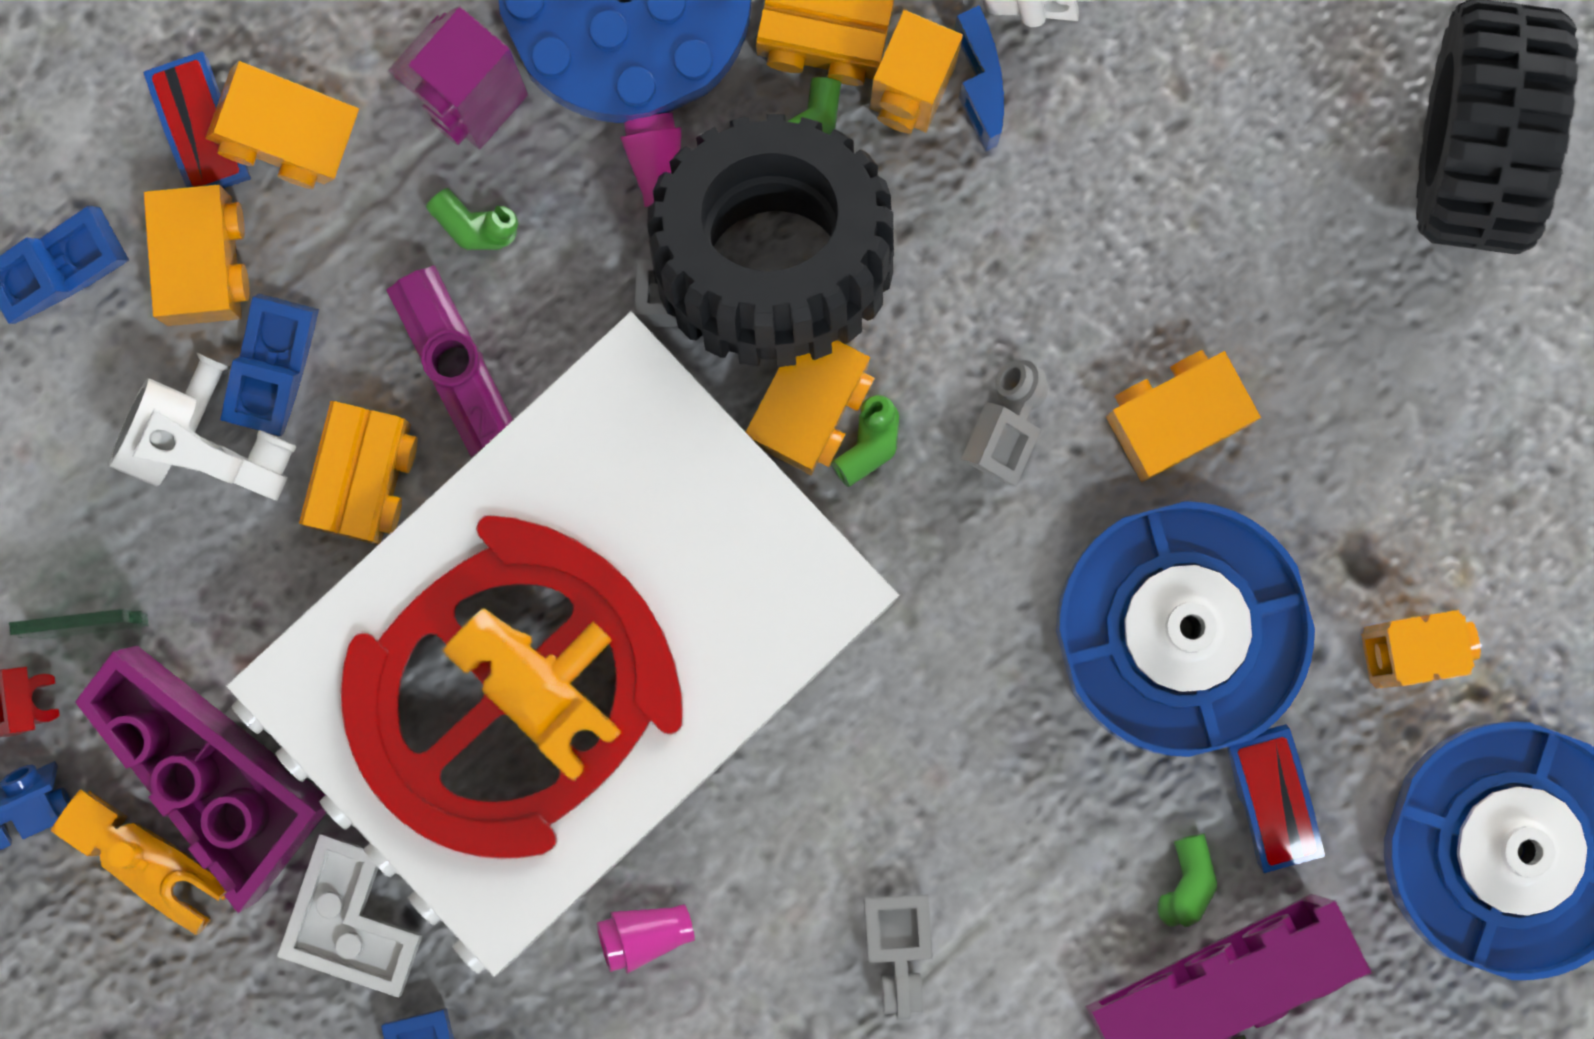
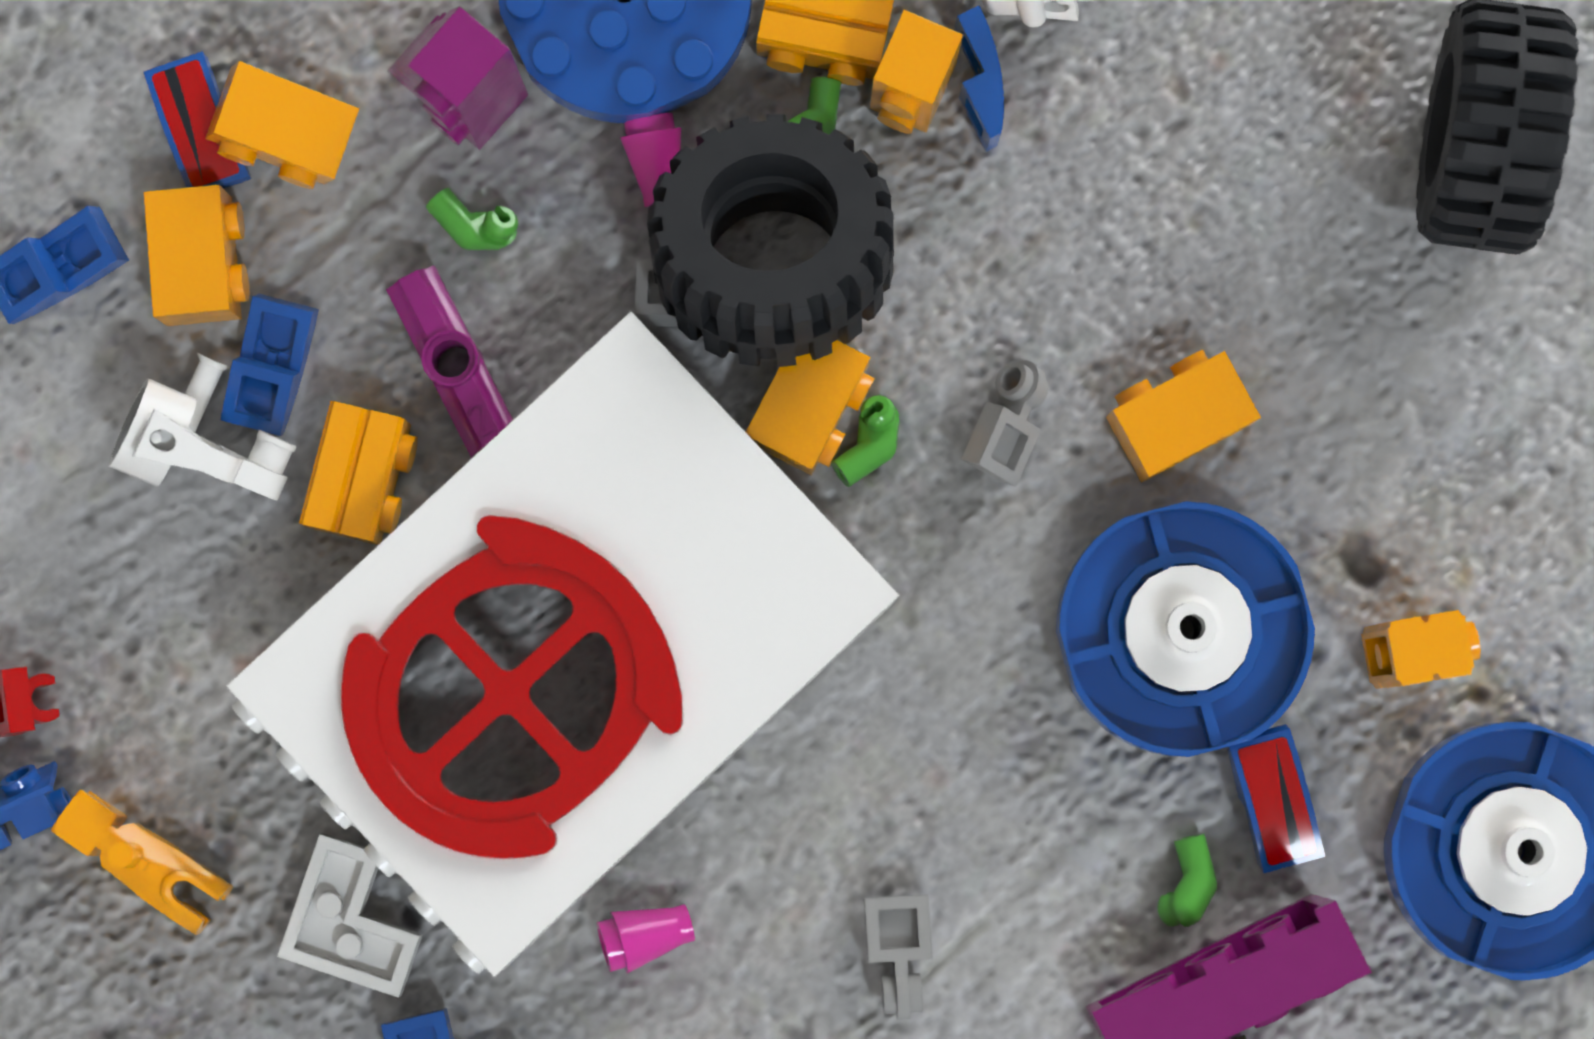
clear green piece [9,609,149,640] -> none
magenta wedge [75,646,327,913] -> none
light orange piece [442,609,621,780] -> none

